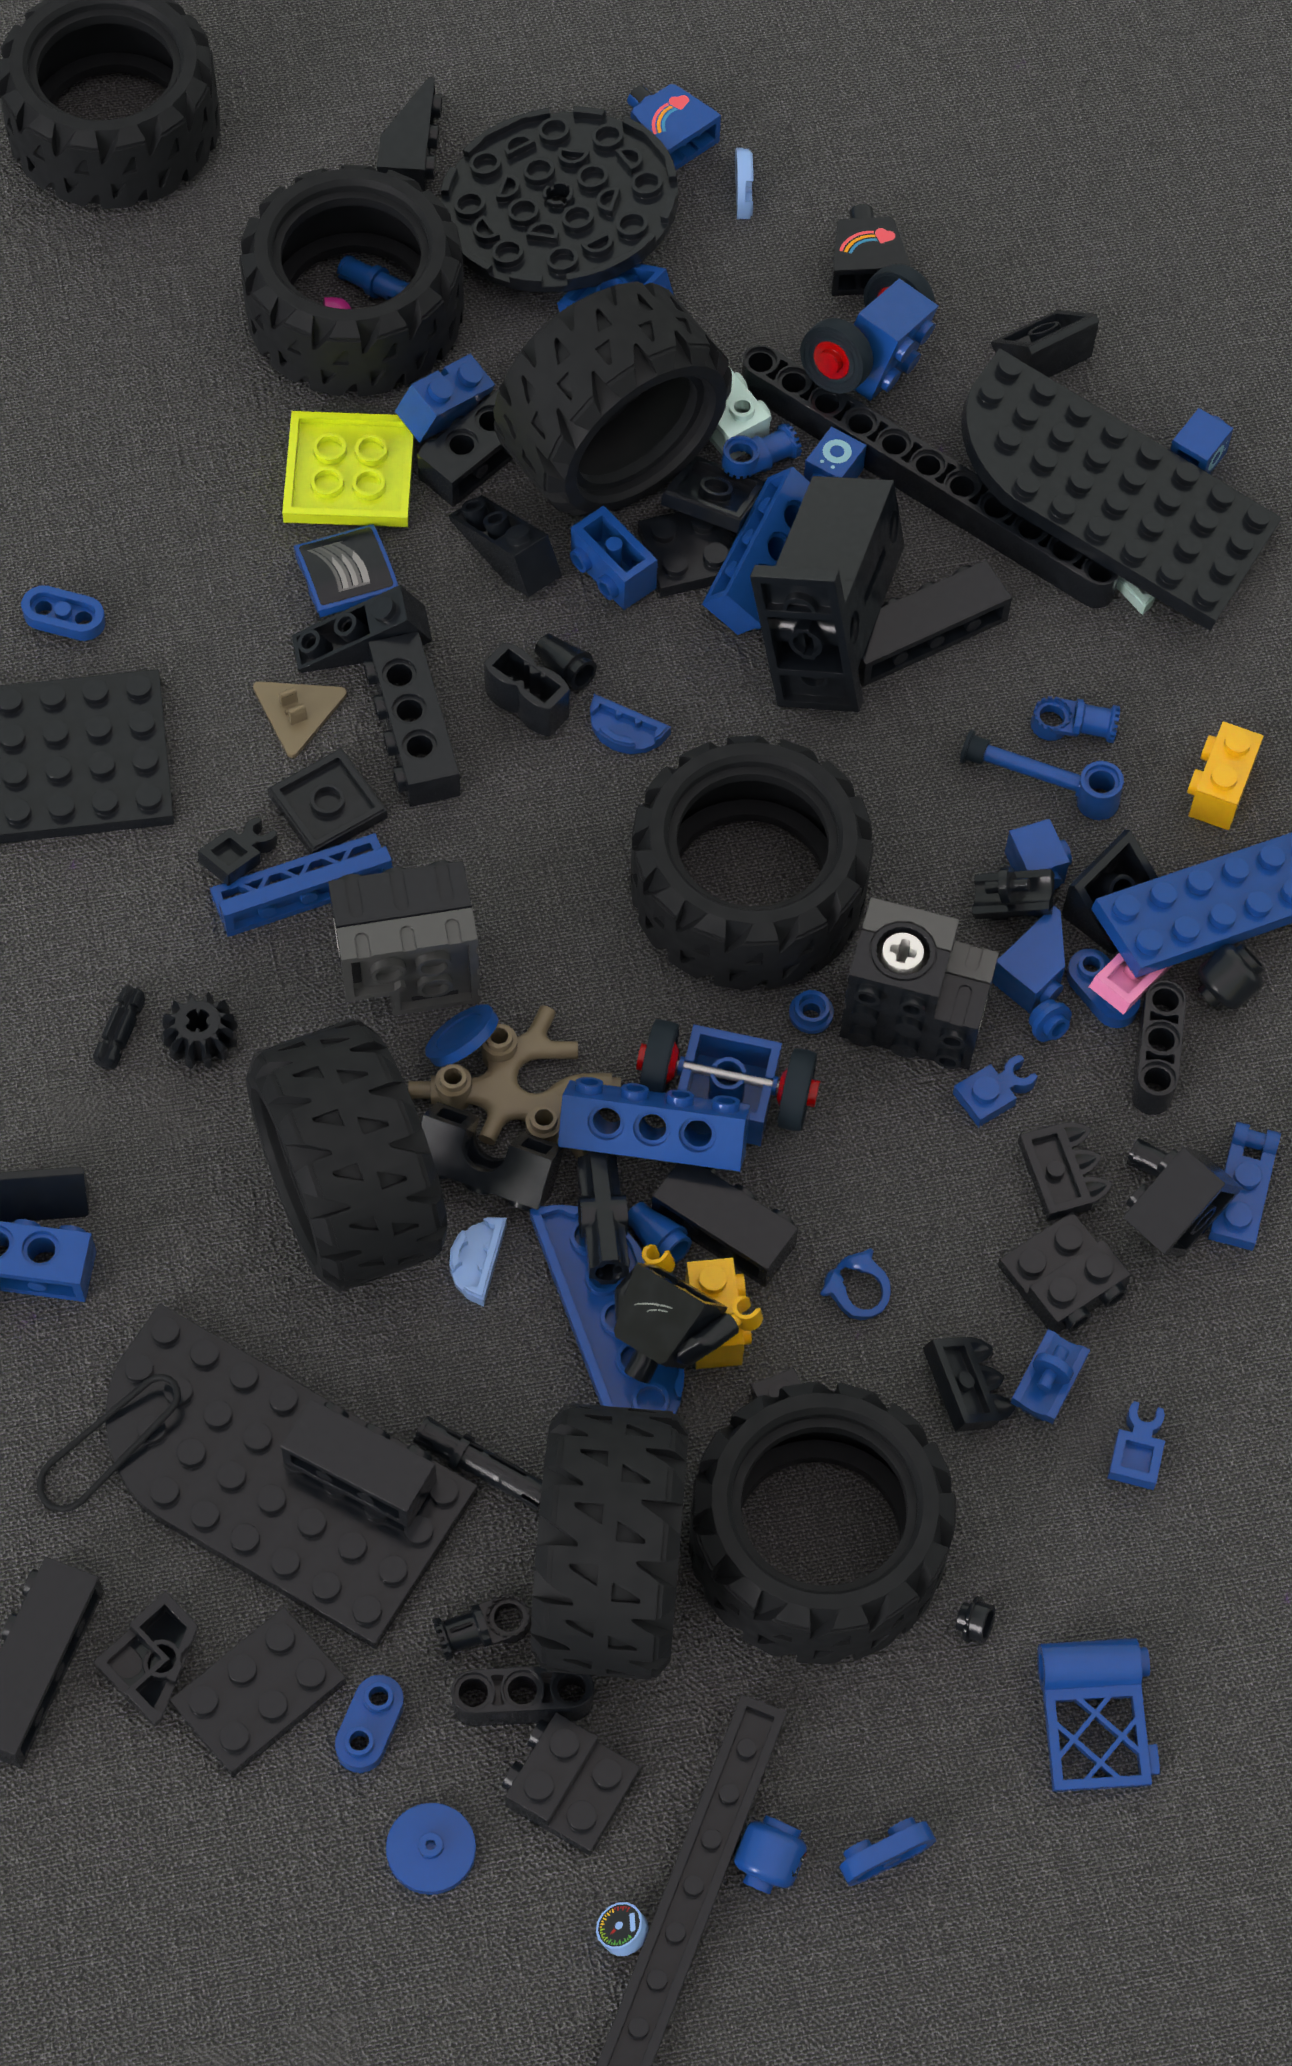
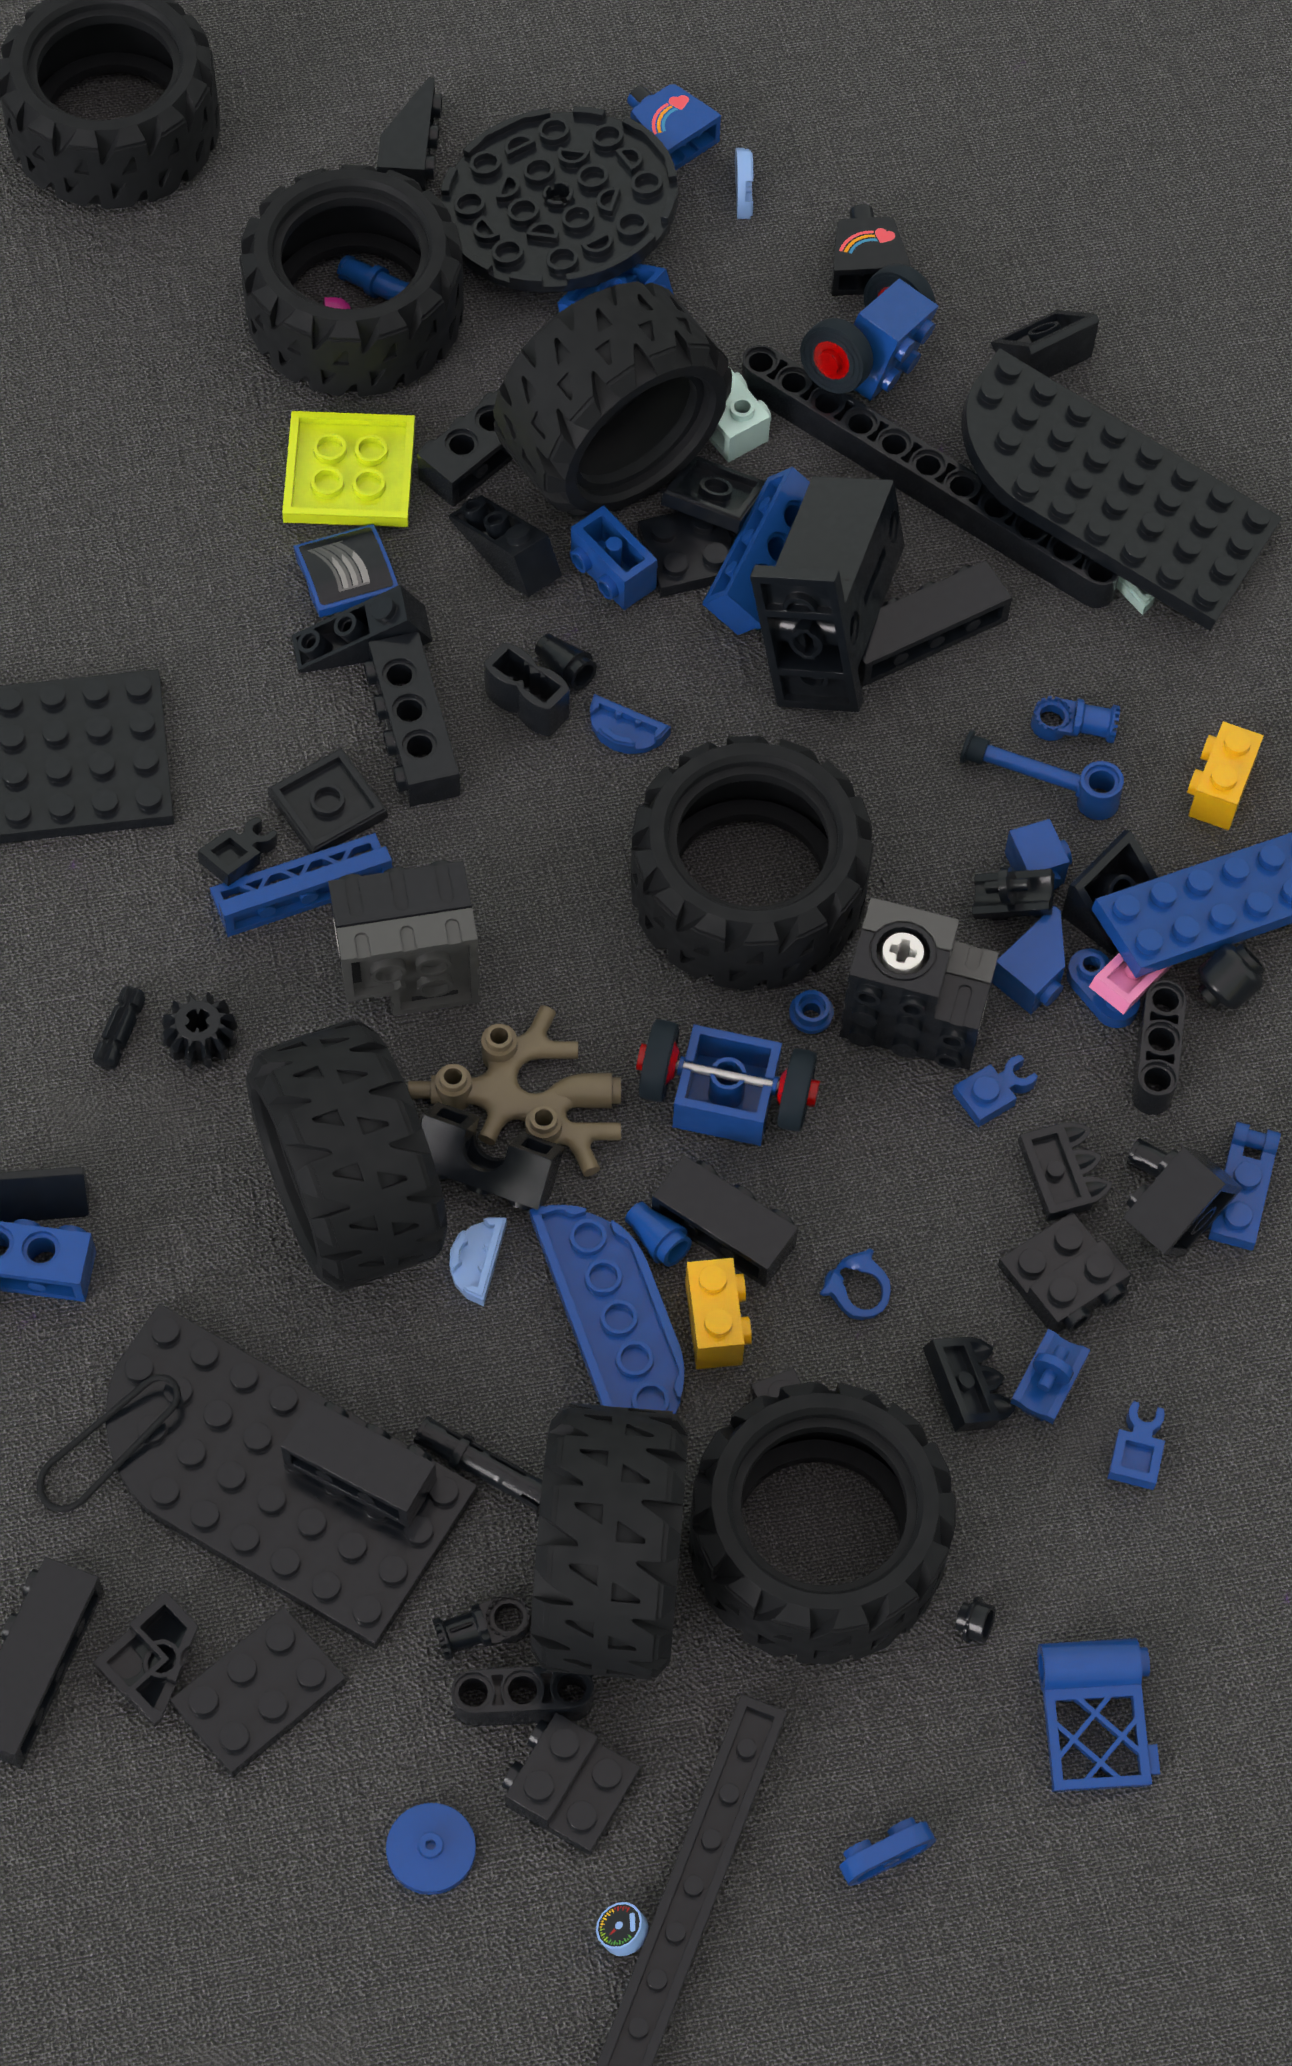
blue plate [21,585,106,641] -> none
dark tan piece [253,681,347,758] -> none
blue plate [335,1675,404,1773] -> none
blue piece [395,353,495,443] -> none
blue piece [425,1004,499,1067] -> none
blue brick [558,1077,751,1172] -> none
black piece [577,1151,630,1285] -> none
black torso [614,1244,763,1384] -> none
blue connector [722,423,802,479] -> none
blue head [734,1815,807,1895] -> none
blue brick [804,426,867,482] -> none
blue plate [1029,999,1072,1042] -> none
blue brick [1170,408,1234,474] -> none

